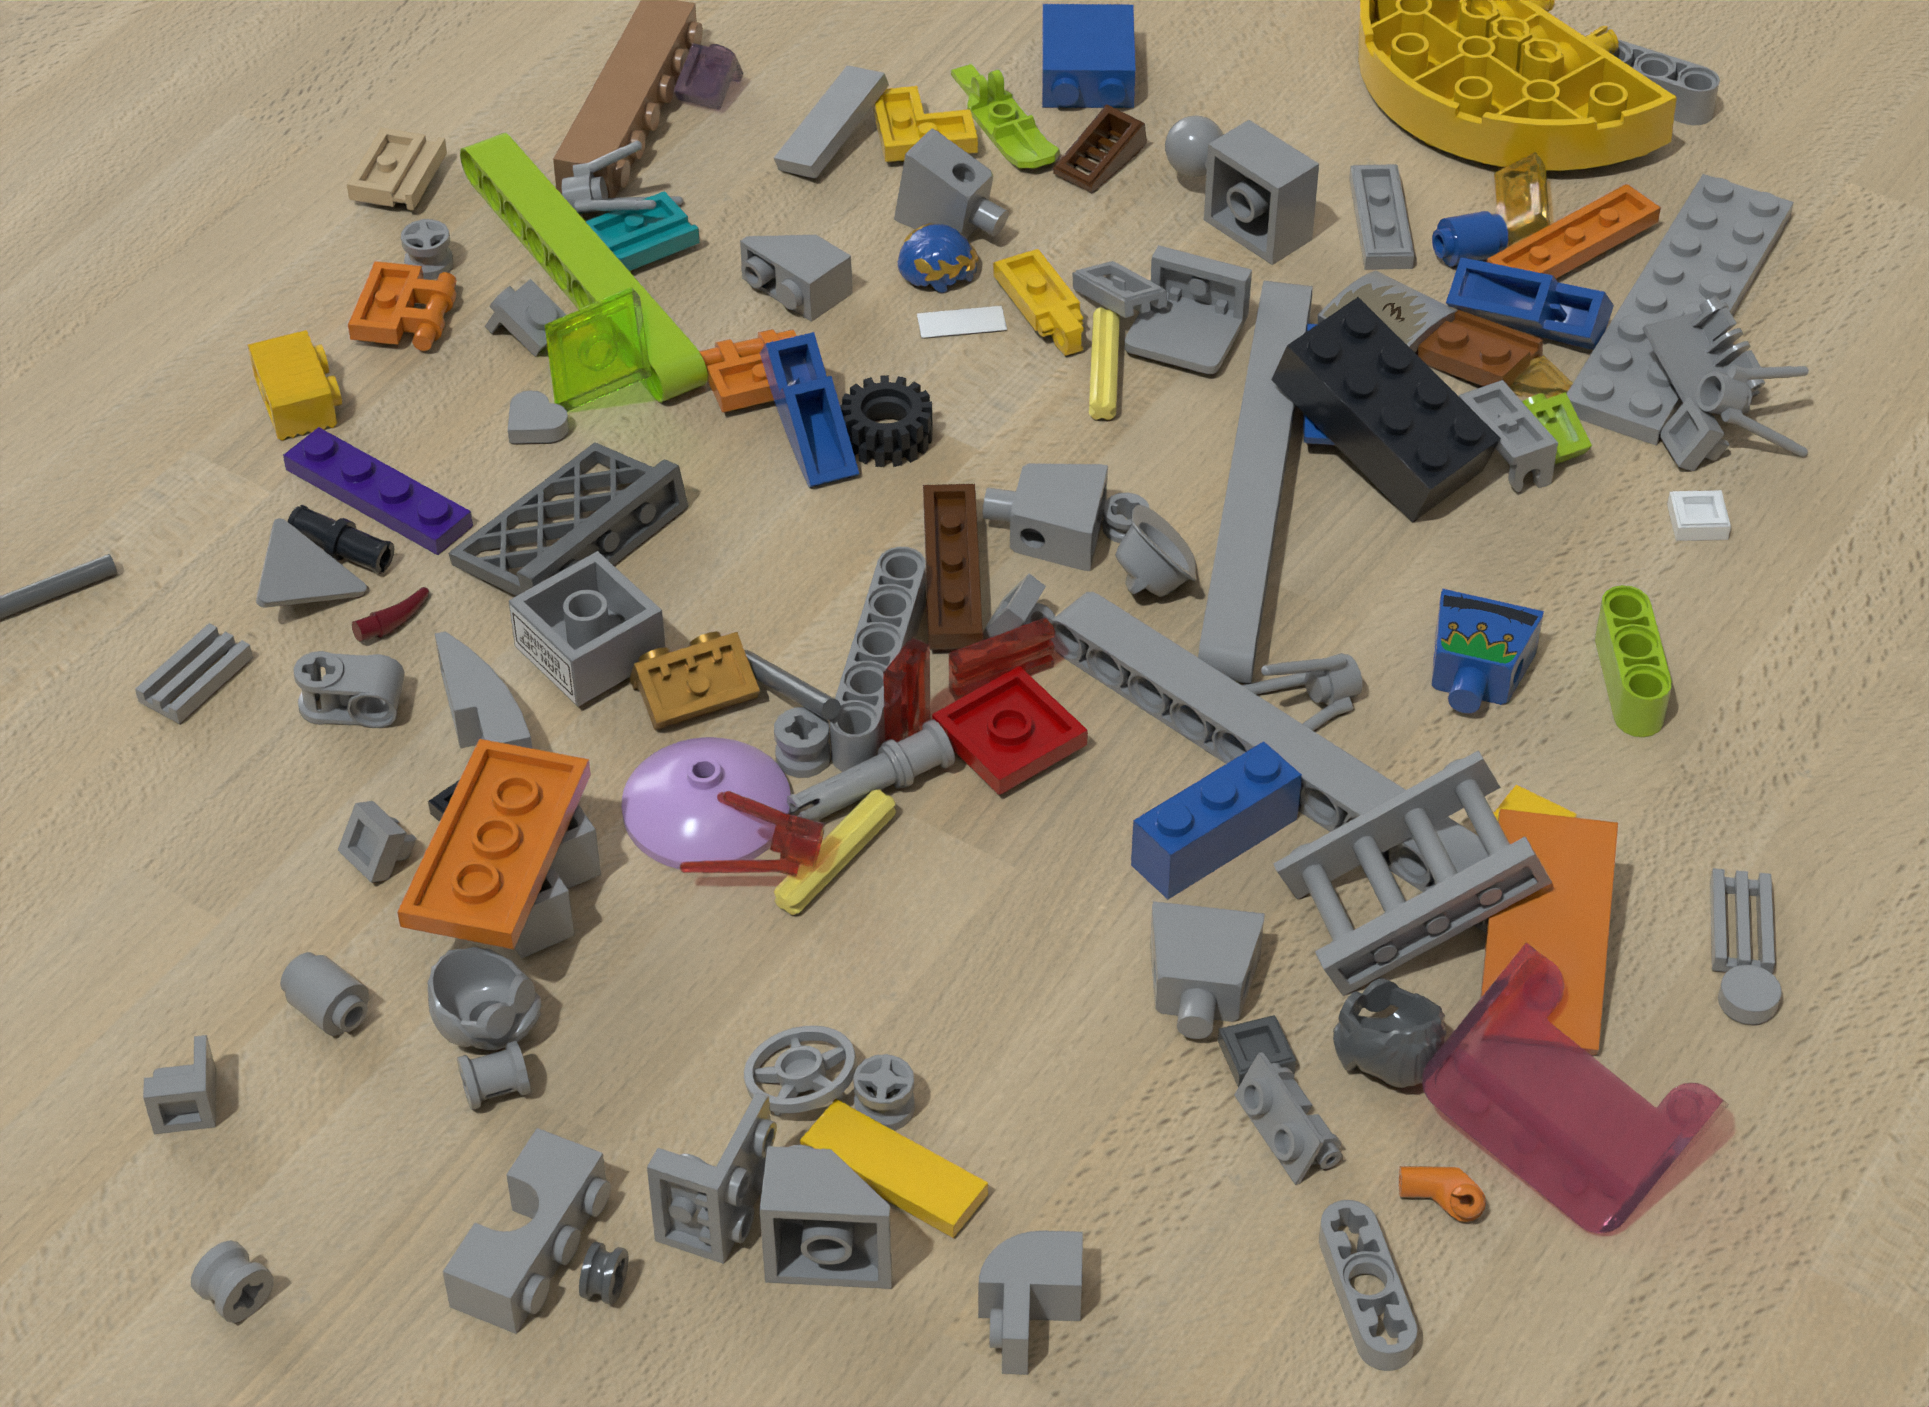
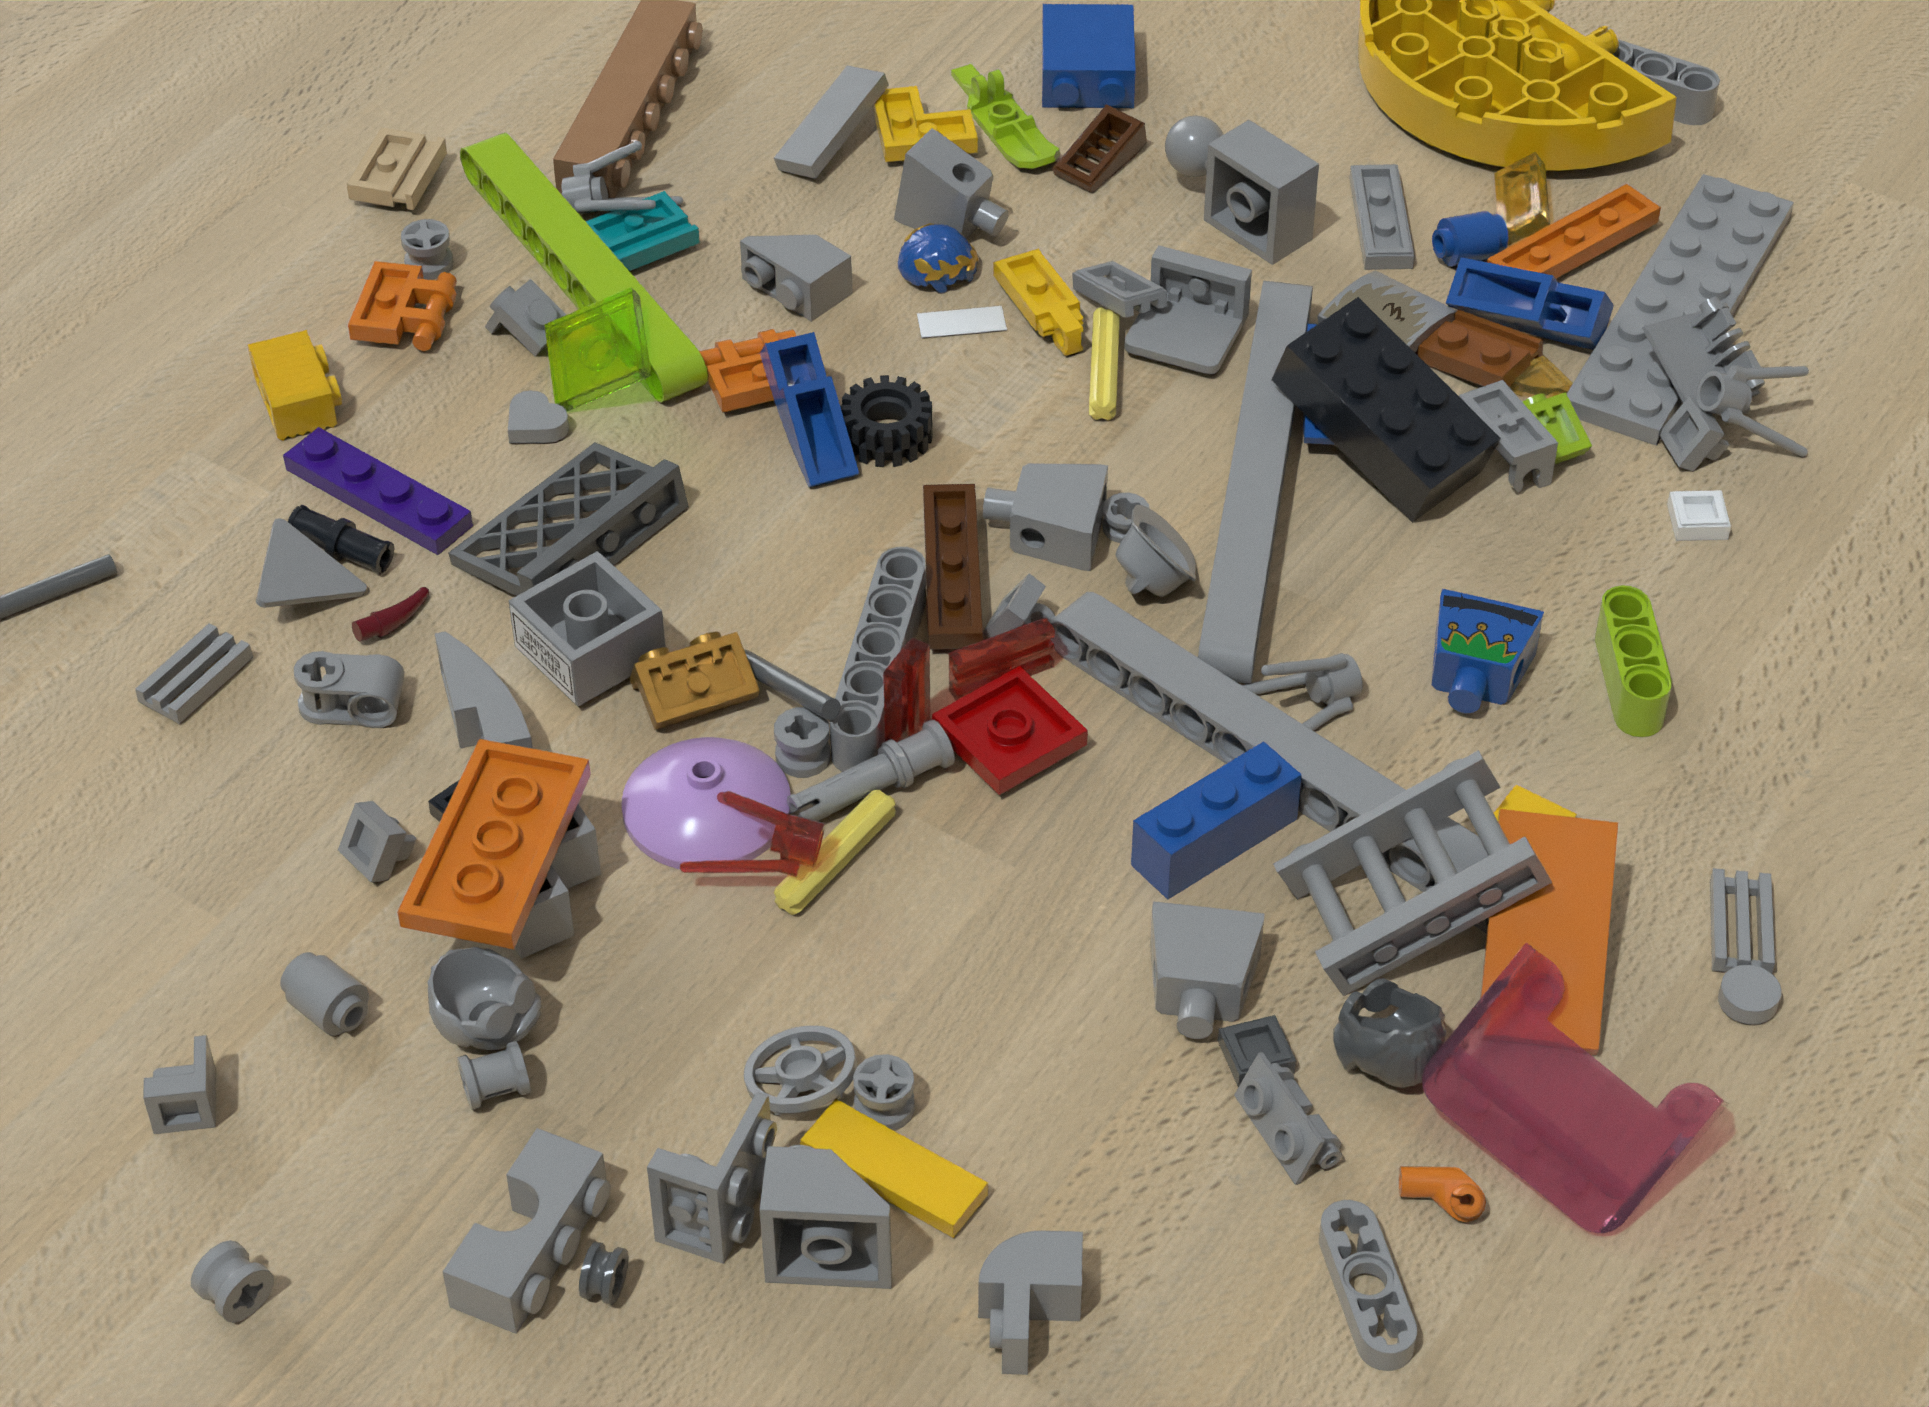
clear purple bracket [674,43,744,110] -> none

